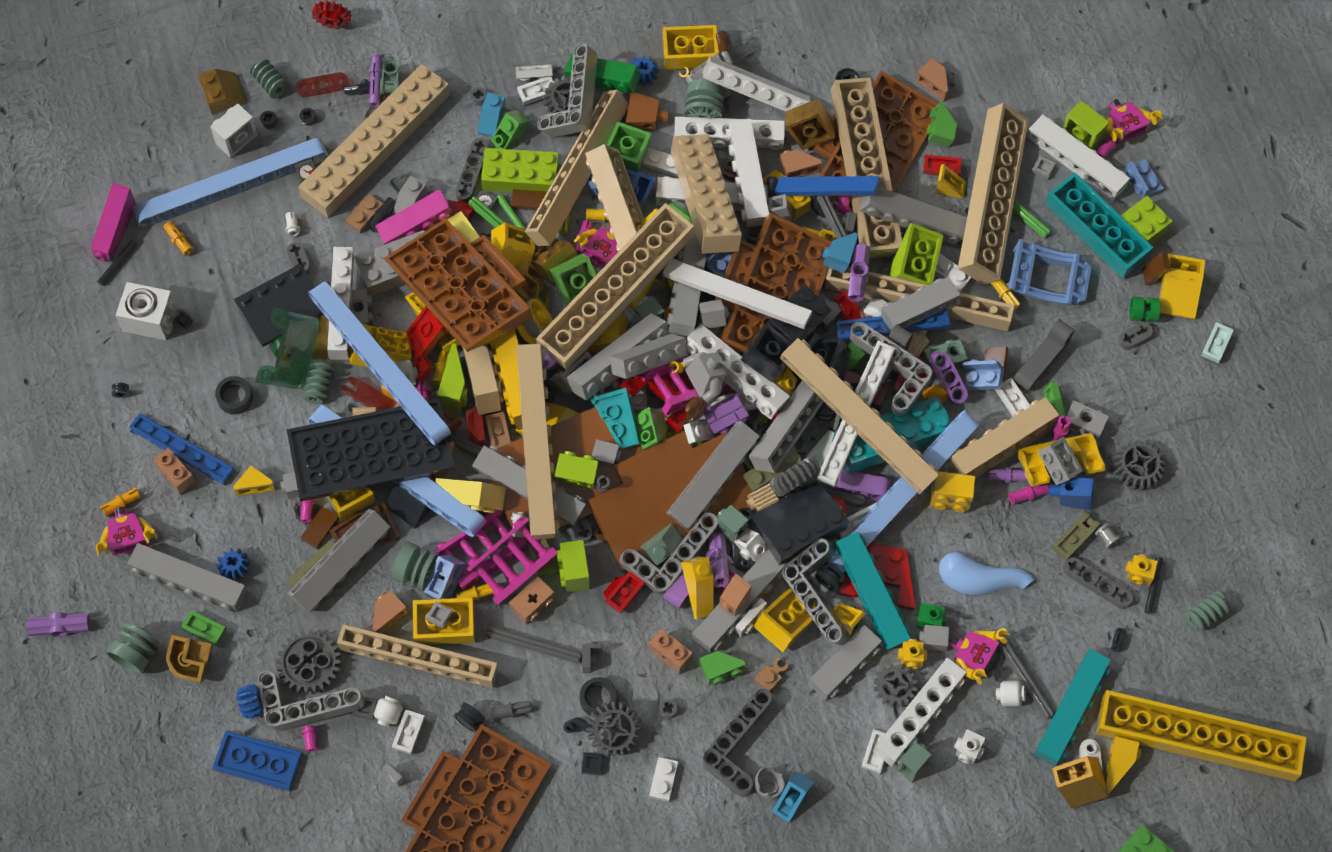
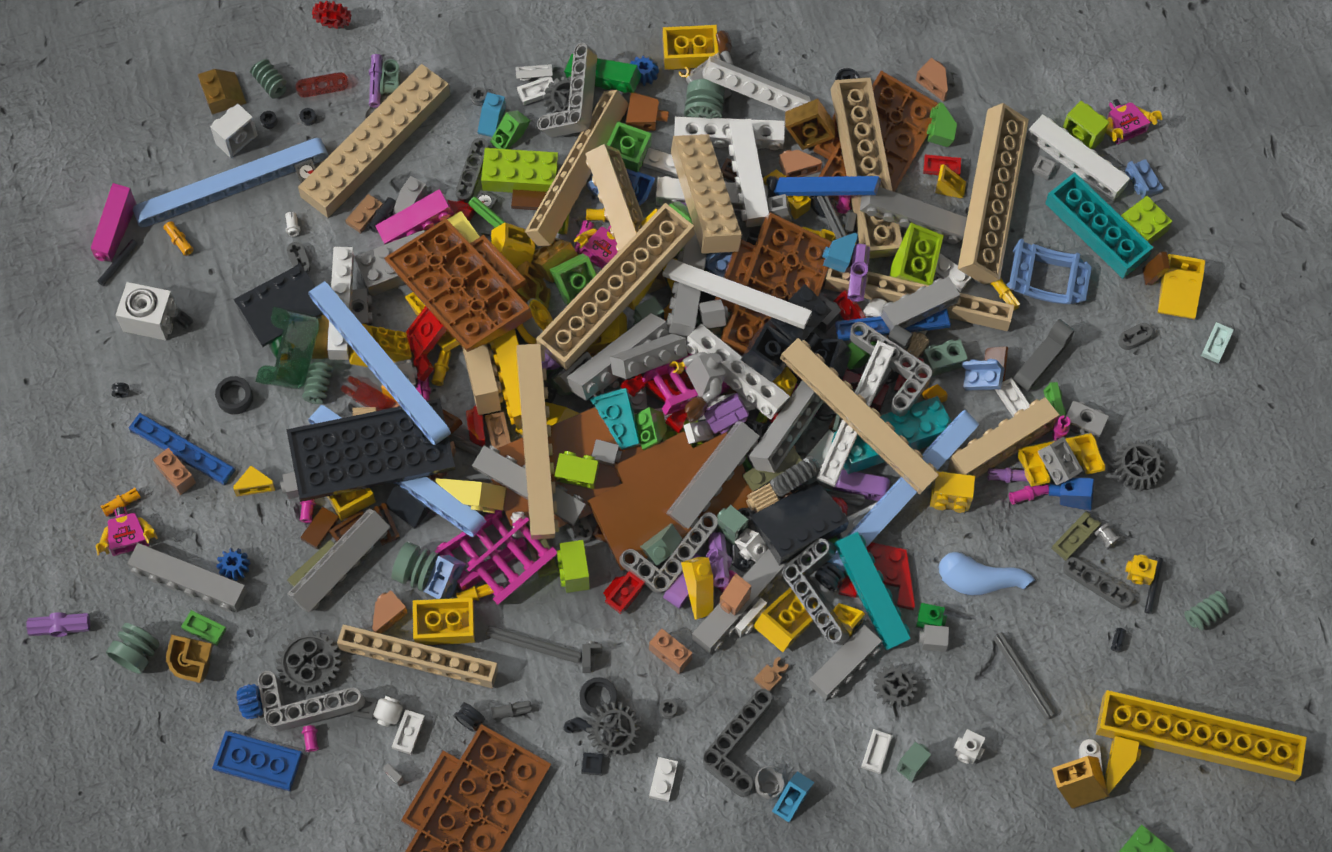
black arm [344,79,370,95] -> none
light grey tile [426,602,453,629] -> none
lime slope [437,343,469,414] -> none
bright green piece [496,194,526,229] -> none
nougat brick [509,576,555,625] -> none
dark grey pin [595,476,610,492] -> none
bright green slope [699,651,746,685] -> none
white brick [873,657,966,767] -> none
yellow brick [898,639,927,670] -> none
medium lavender beam [929,351,968,403] -> none
torso [948,628,1010,685] -> none
white head [996,680,1026,707] -> none
bright green axle [1012,199,1051,238] -> none
teal brick [1034,648,1111,766] -> none
dark pink pin [1097,137,1117,159] -> none
green wheel [1129,296,1160,322] -> none

